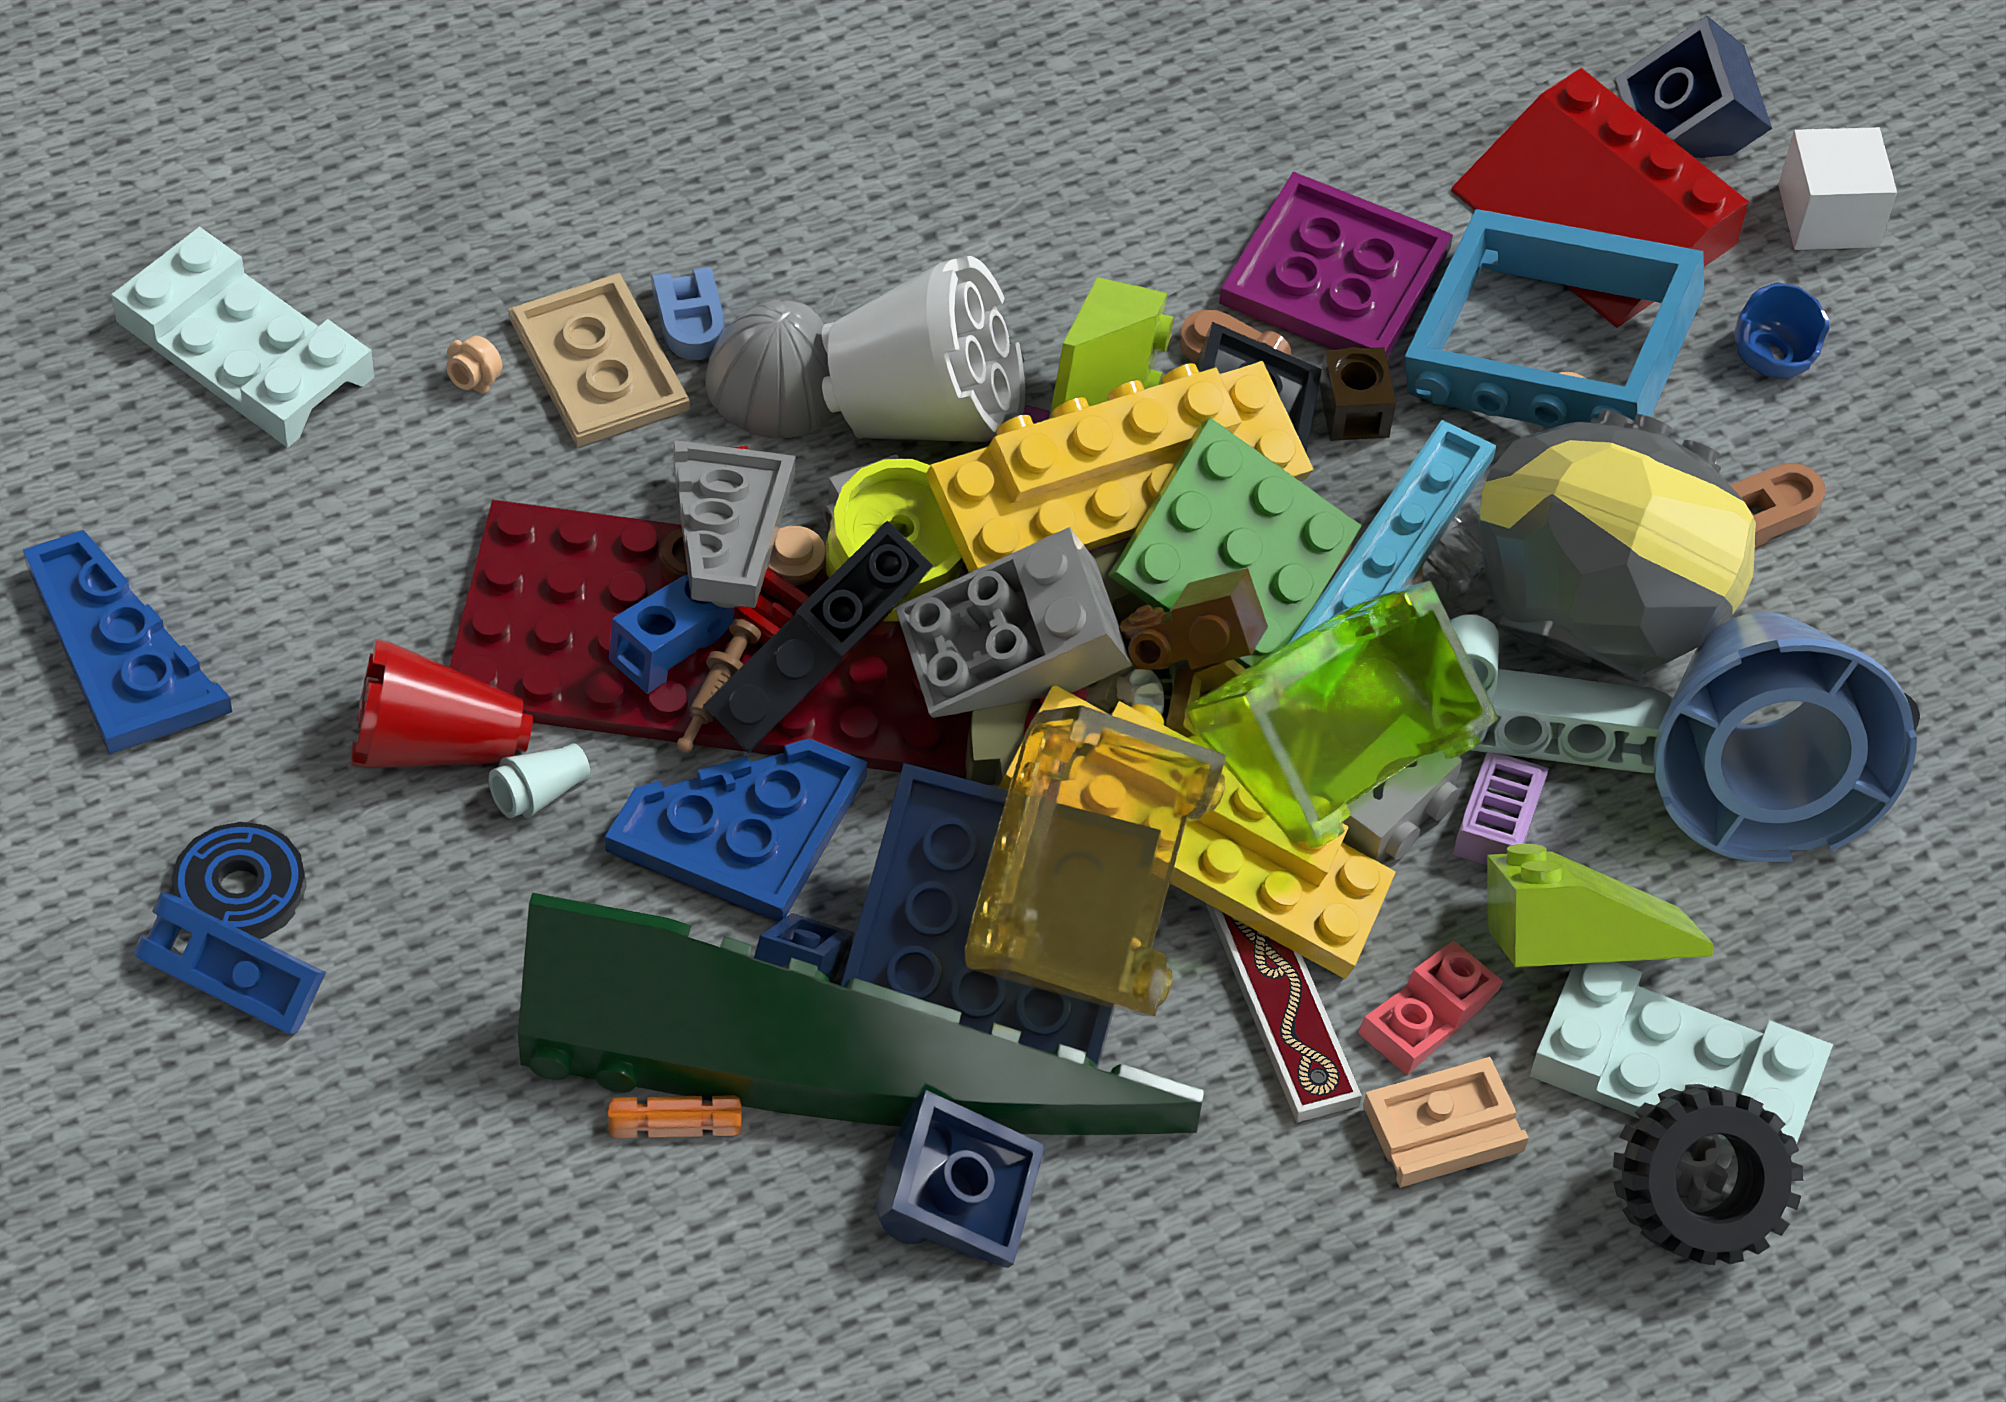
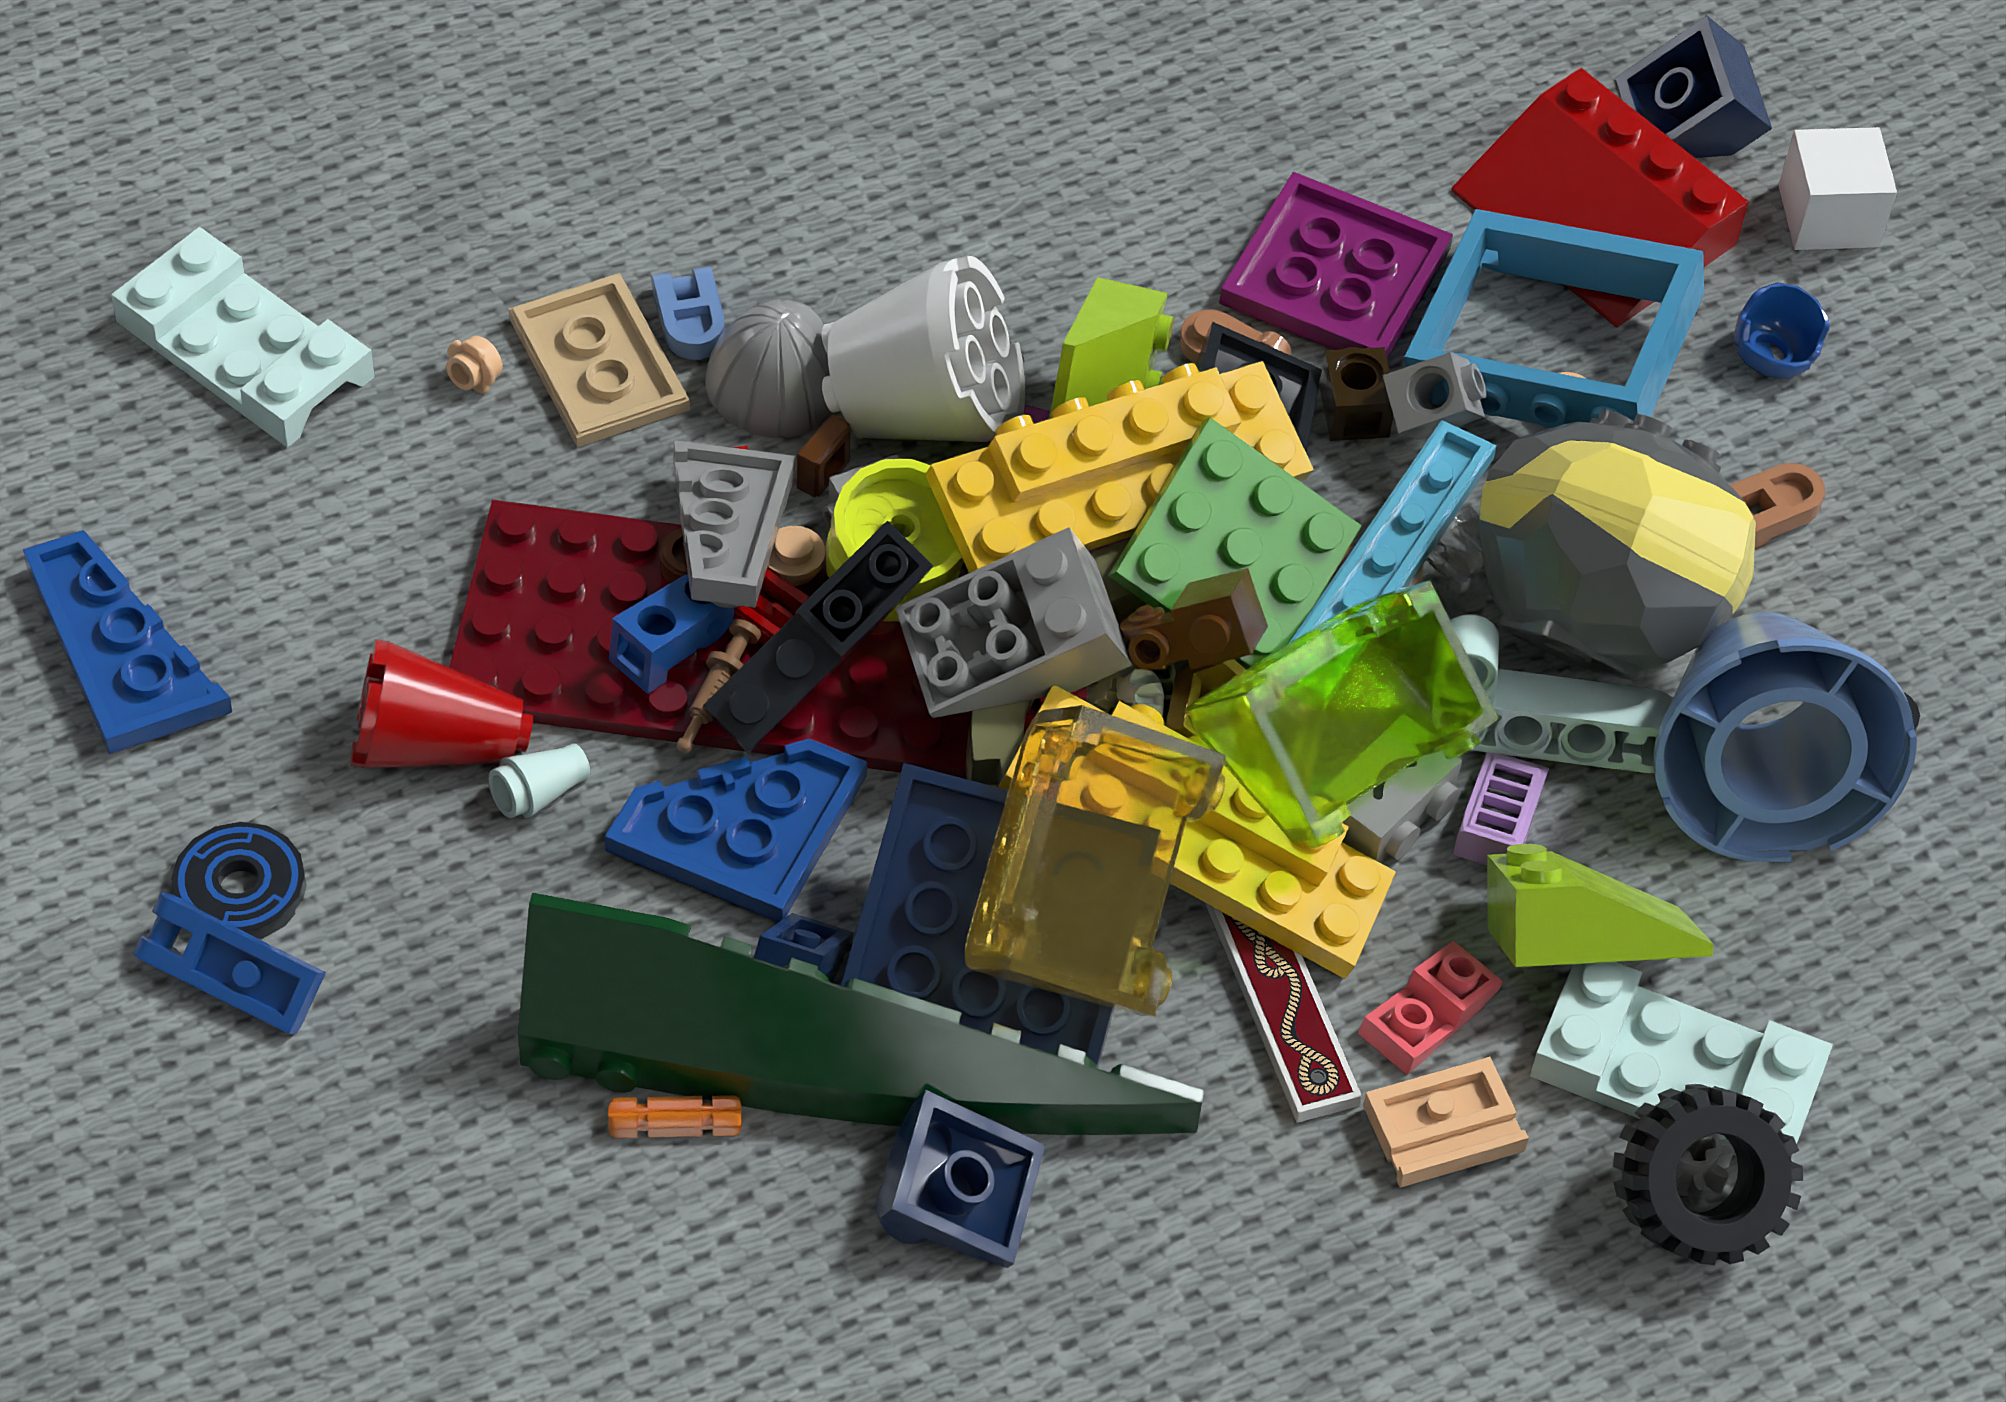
none -> reddish brown tile [797,414,851,498]
none -> light grey brick [1383,352,1486,440]

